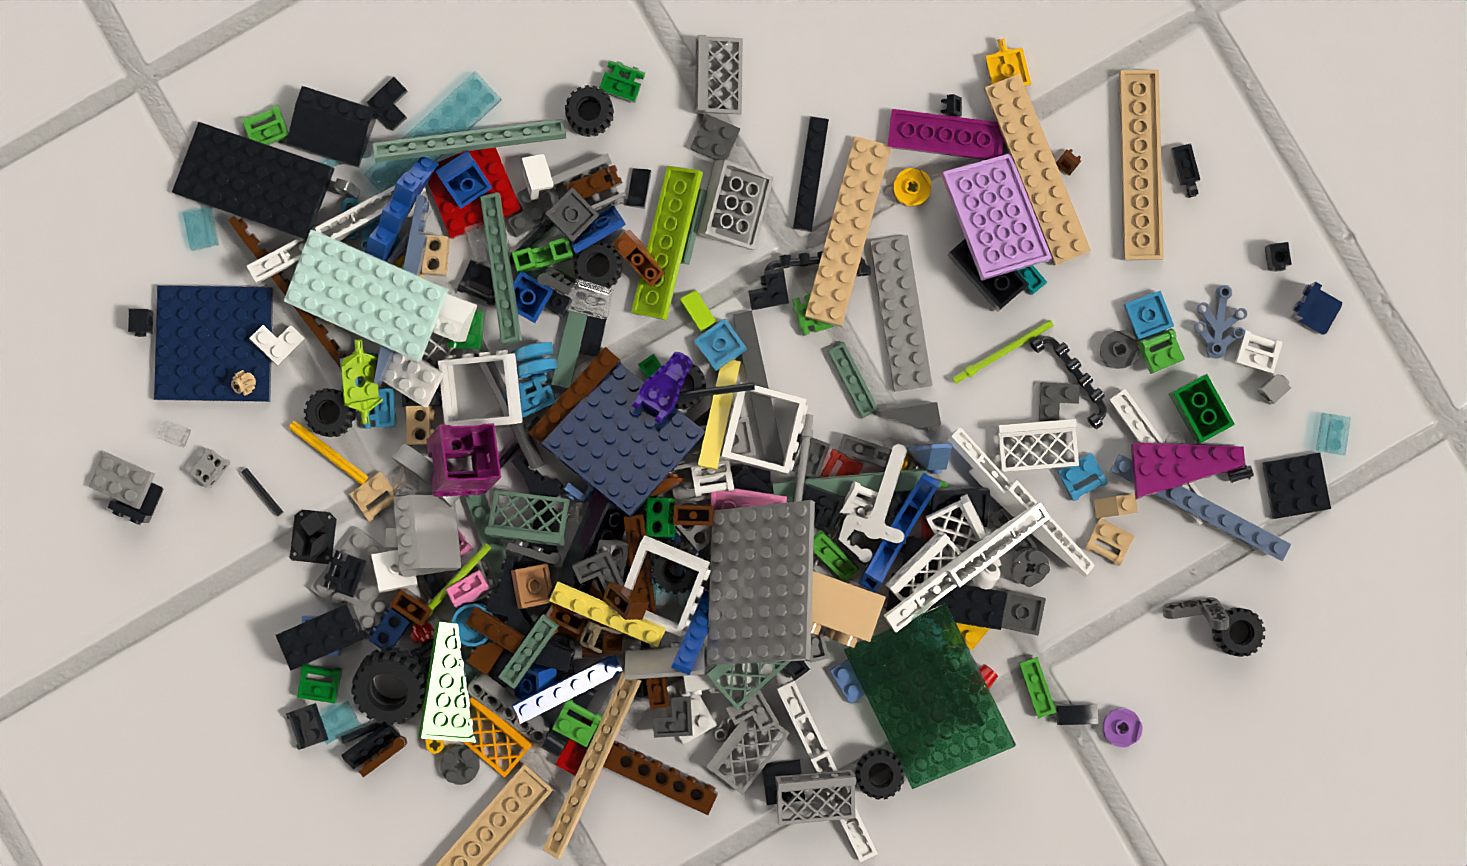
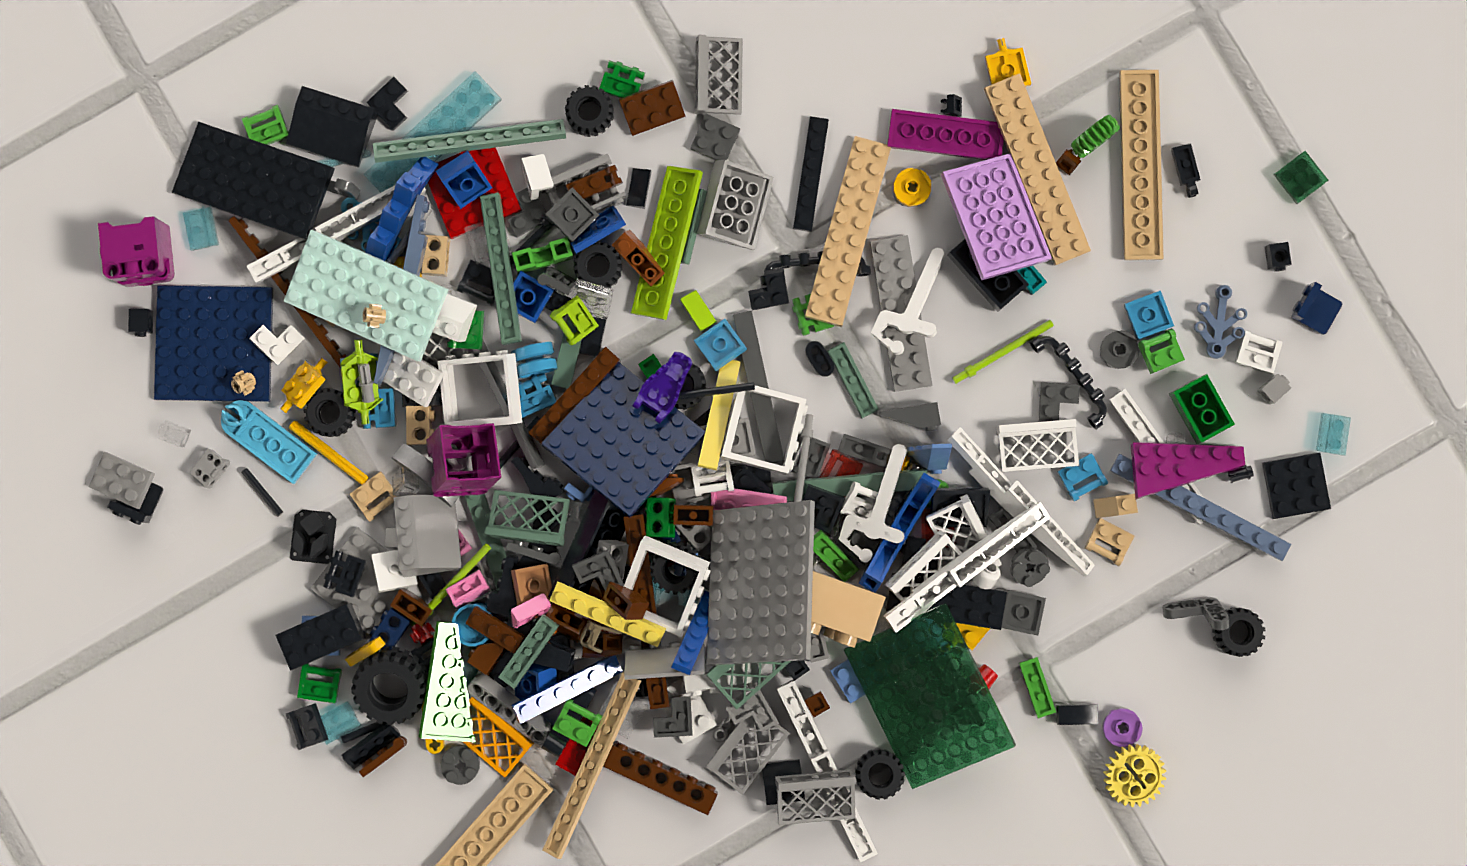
none -> magenta piece [98,216,175,287]
none -> medium azure plate [221,400,318,484]
none -> yellow plate [280,357,328,413]
none -> yellow beam [344,636,385,667]
none -> light grey axle [358,363,375,403]
none -> tan gear [363,304,386,328]
none -> bright pink slope [511,594,551,628]
none -> lime plate [550,295,599,345]
none -> reddish brown plate [619,80,686,136]
none -> reddish brown tile [804,691,830,718]
none -> black plate [805,341,834,377]
none -> white piece [871,248,945,355]
none -> bright green gear [1071,115,1120,158]
none -> light yellow gear [1103,744,1166,807]
none -> clear green plate [1273,151,1329,204]

